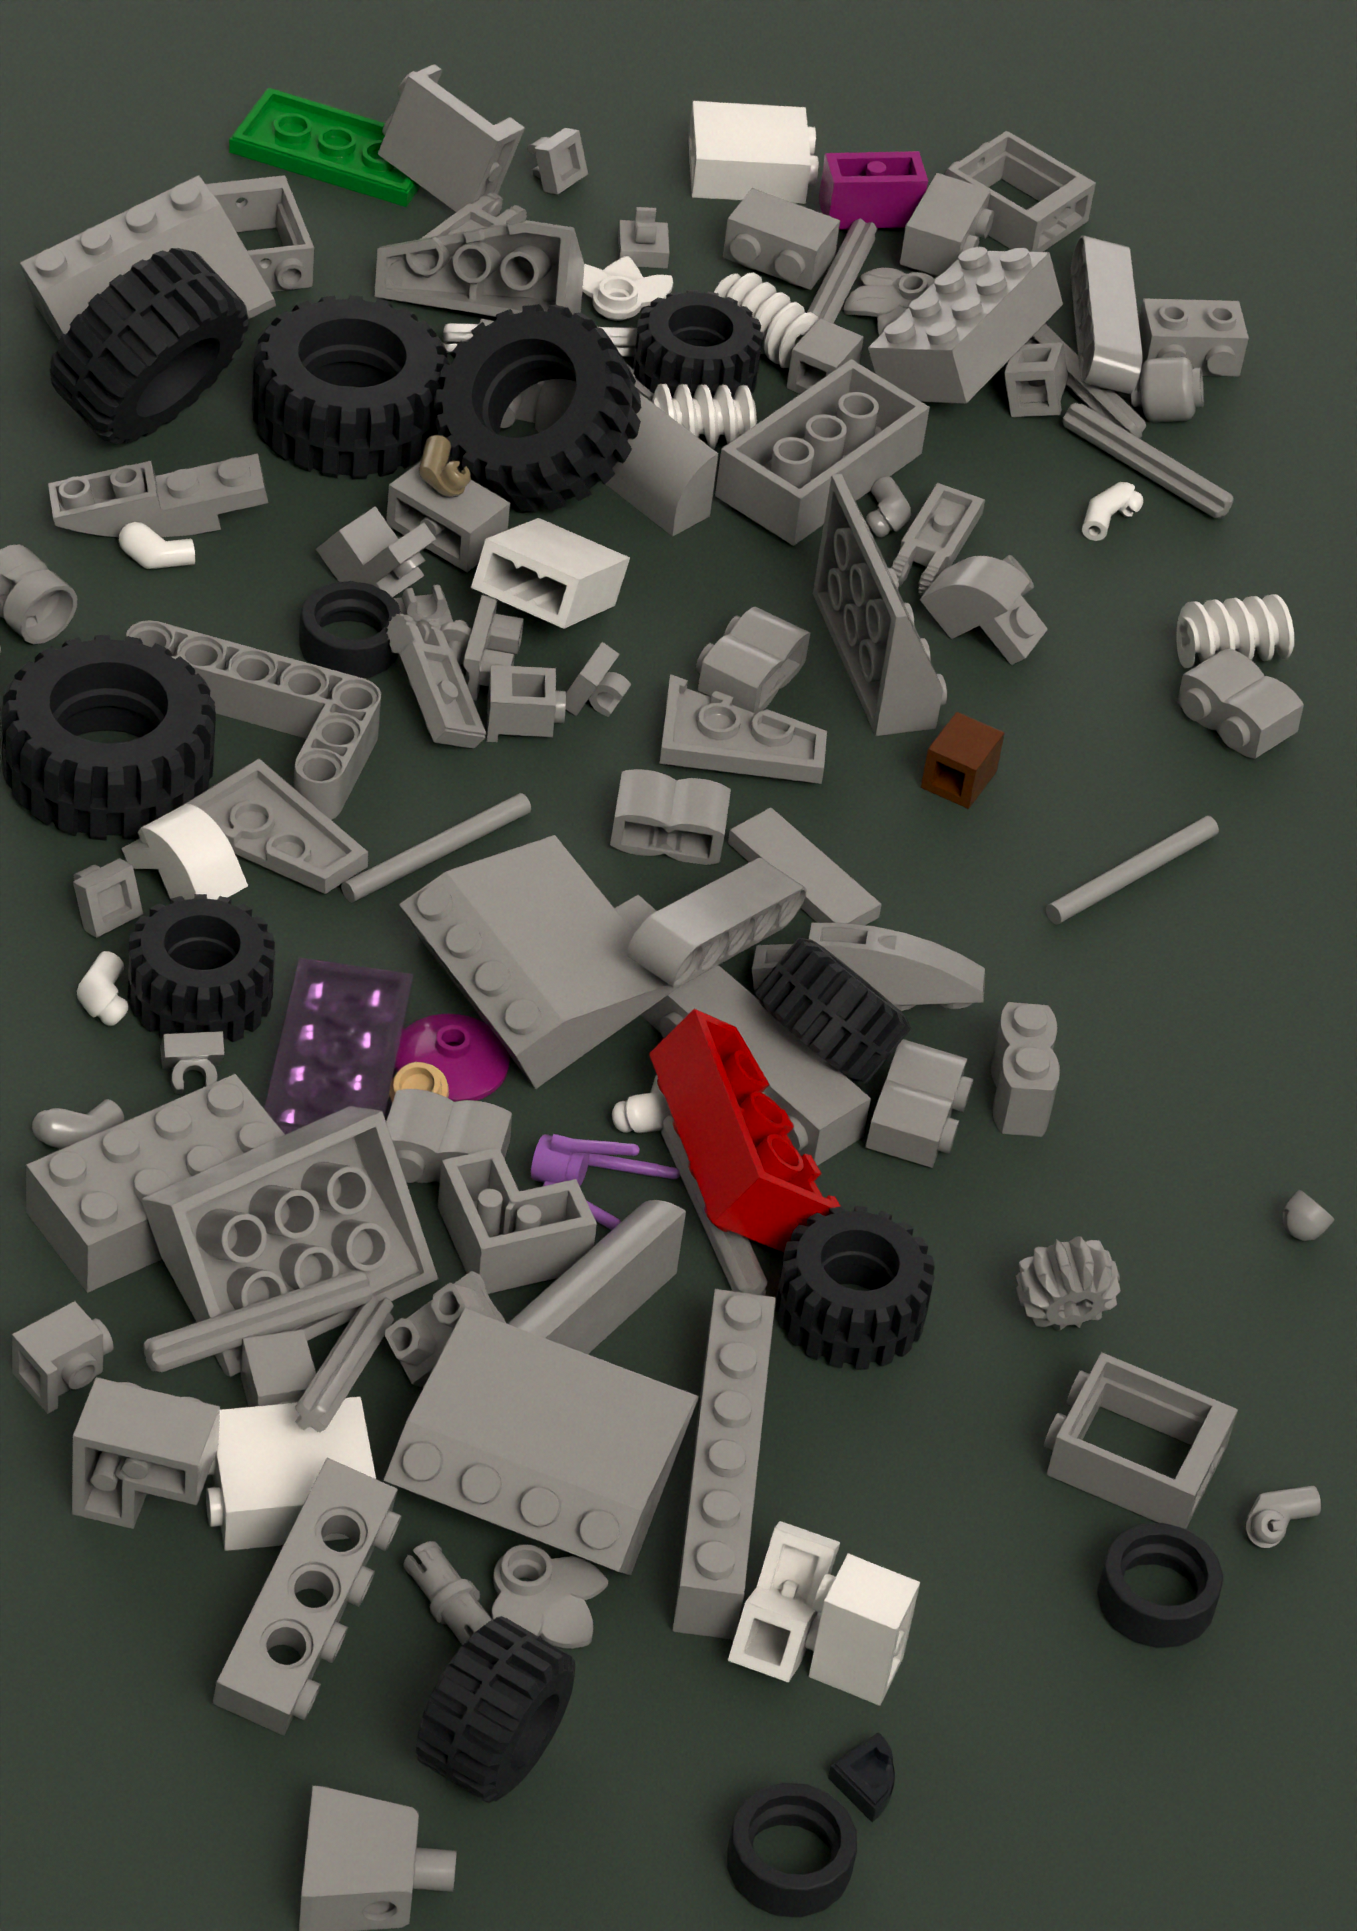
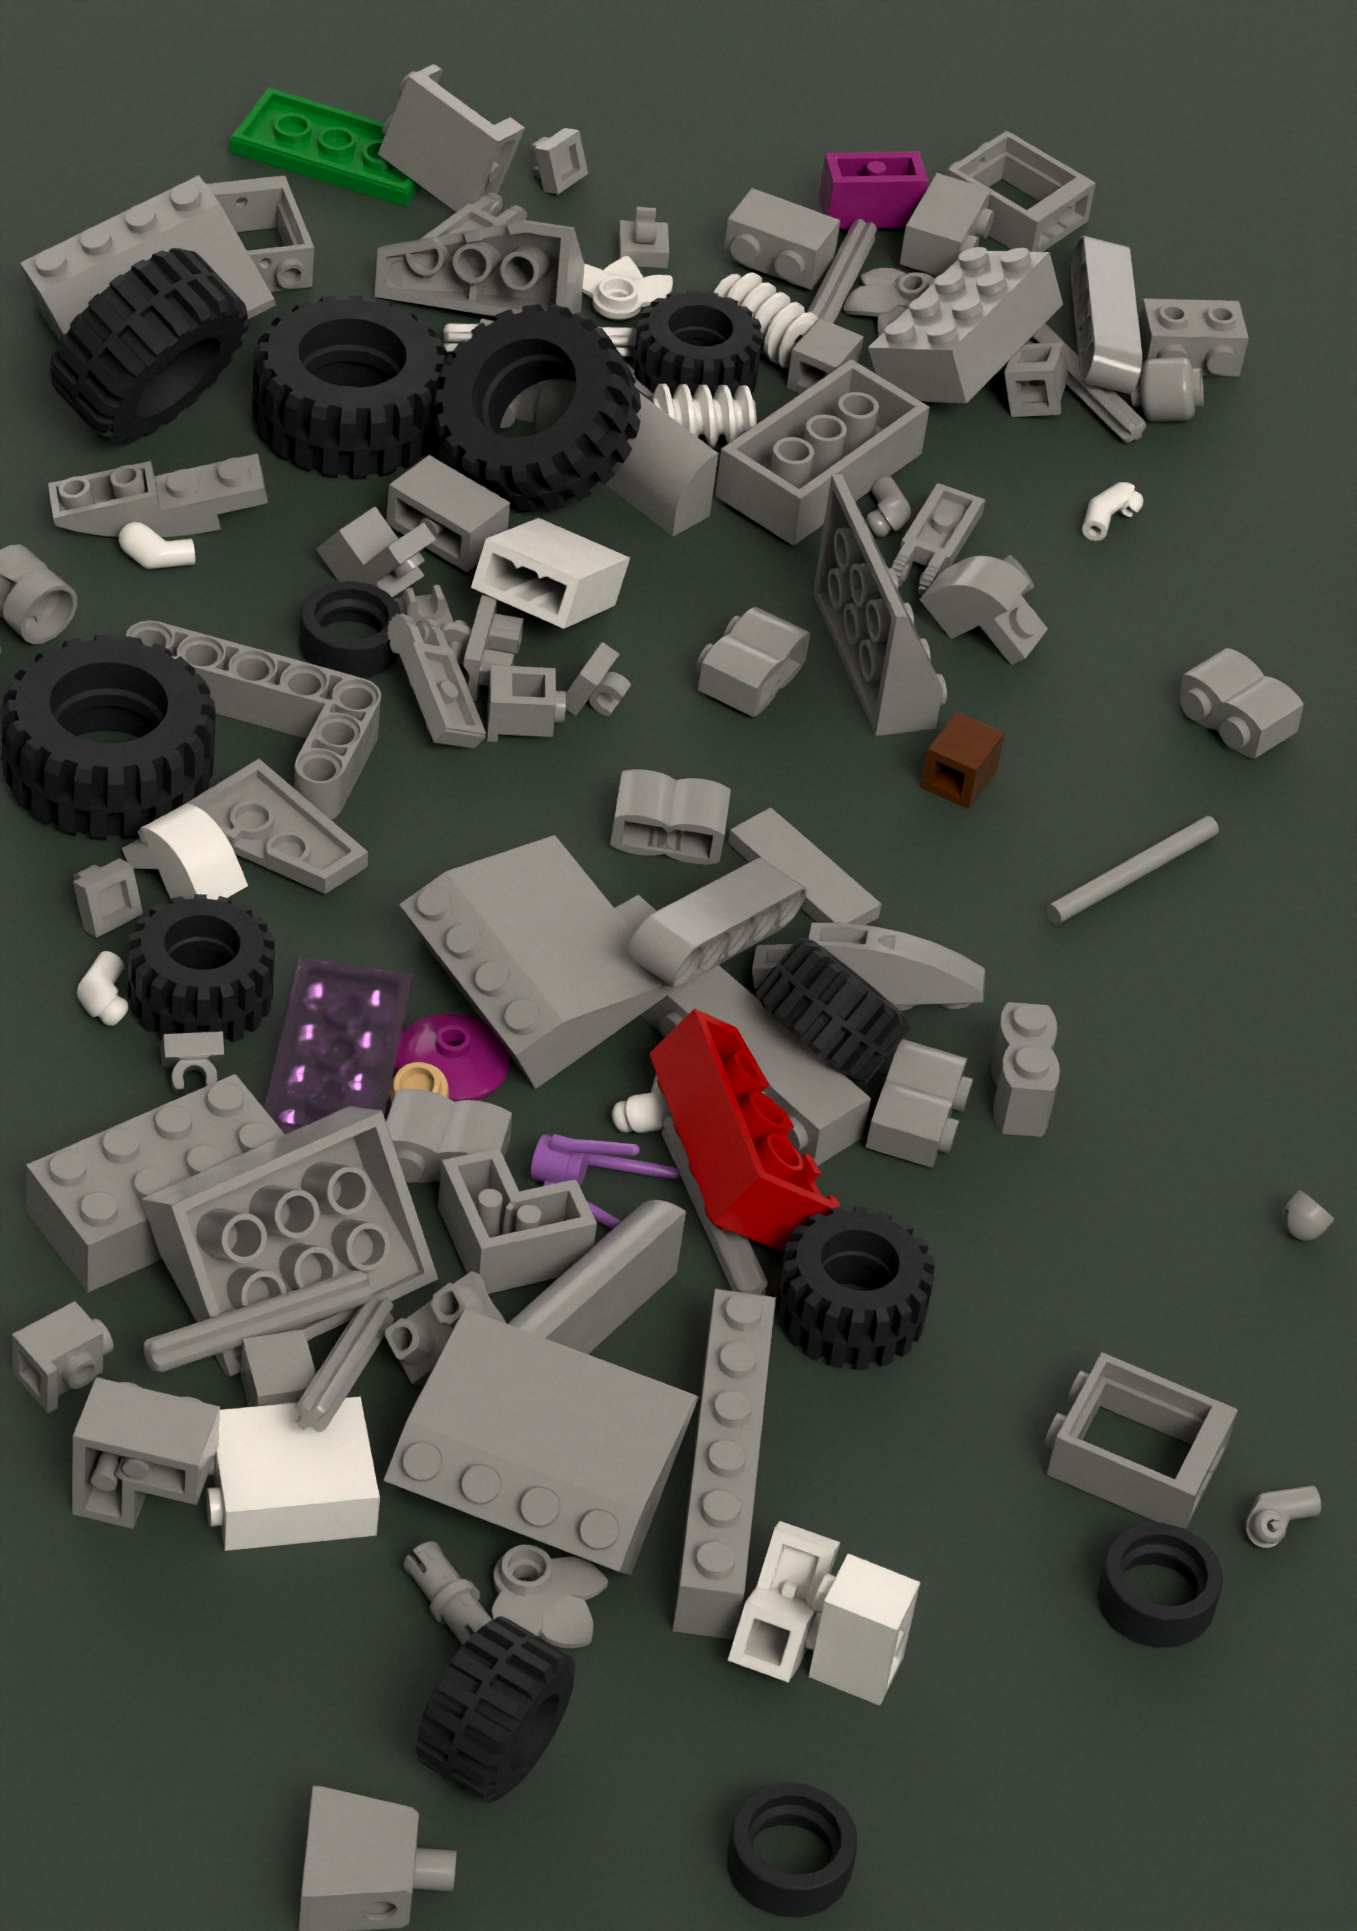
light grey arm [32,1099,124,1149] -> none
light grey brick [212,1457,402,1736] -> none
light grey bar [341,793,531,903] -> none
dark tan arm [419,435,471,497] -> none
light grey wing [660,674,827,784] -> none
white brick [688,101,818,204] -> none
black tile [828,1732,895,1822] -> none
light grey gear [1016,1236,1121,1331] -> none
light grey axle [1063,403,1234,519] -> none
white piece [1176,594,1295,668] -> none

